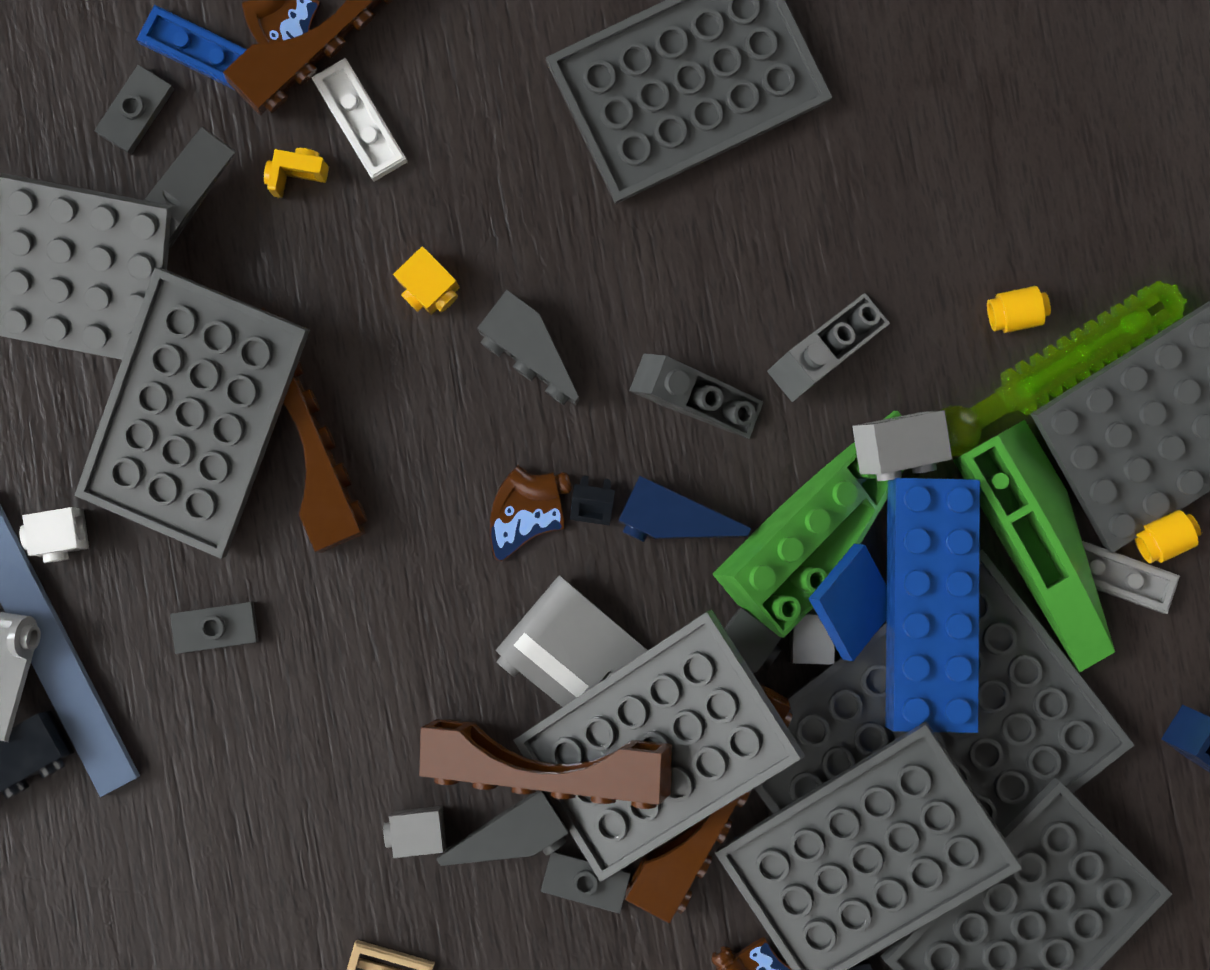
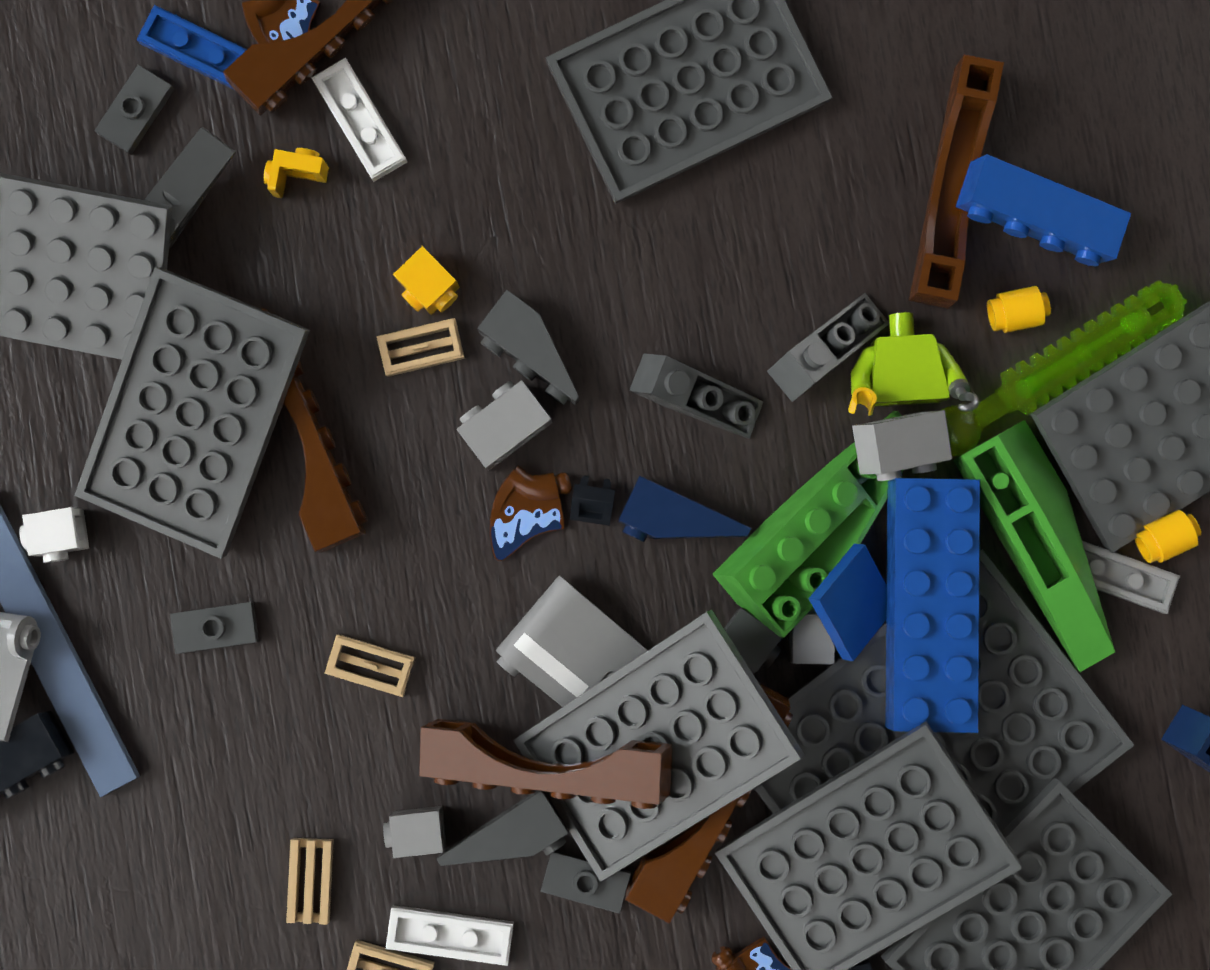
none -> tan tile [286,838,334,925]
none -> tan tile [324,634,416,697]
none -> tan tile [376,318,465,377]
none -> white tile [385,905,514,966]
none -> light grey brick [456,380,552,471]
none -> lime torso [848,312,979,416]
none -> reddish brown arch [909,54,1004,309]
none -> blue brick [956,154,1131,266]

